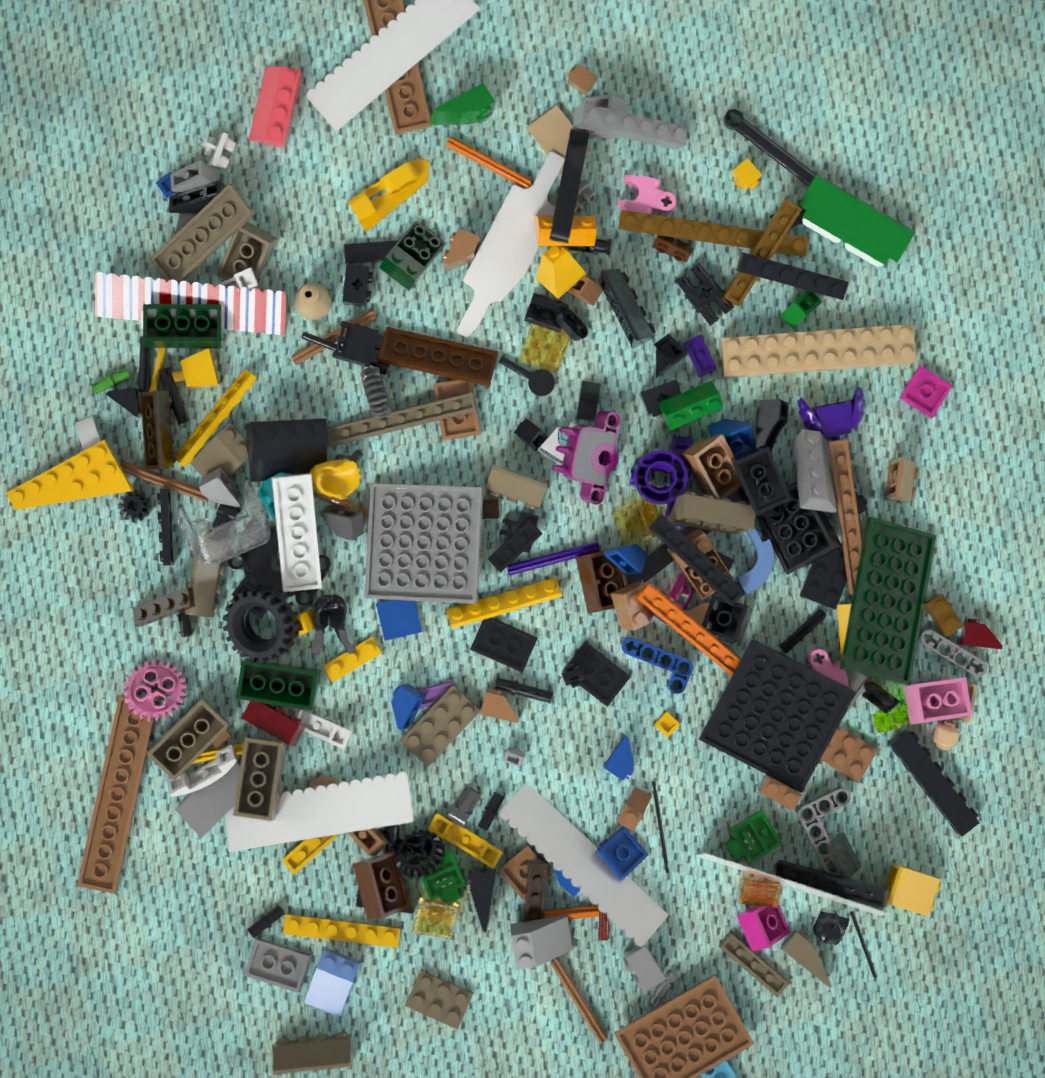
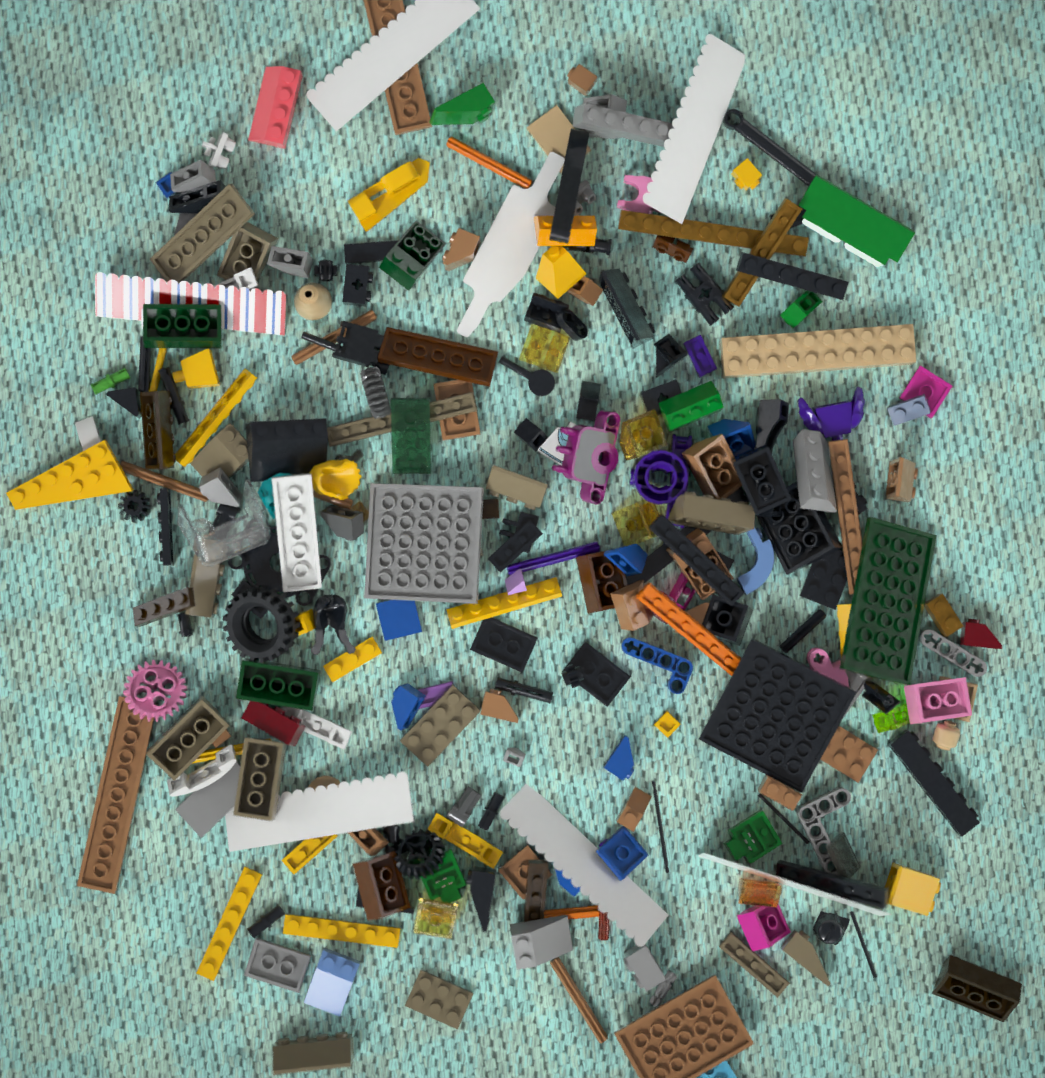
none -> yellow plate [196,866,262,981]
none -> light grey slope [267,246,313,278]
none -> black gear [314,260,337,282]
none -> clear green plate [391,398,431,474]
none -> lavender slope [505,569,527,595]
none -> clear yellow slope [619,409,668,461]
none -> white sticker [643,34,745,224]
none -> black axle [758,793,810,844]
none -> sand blue plate [887,394,931,426]
none -> dark brown slope [932,955,1022,1022]

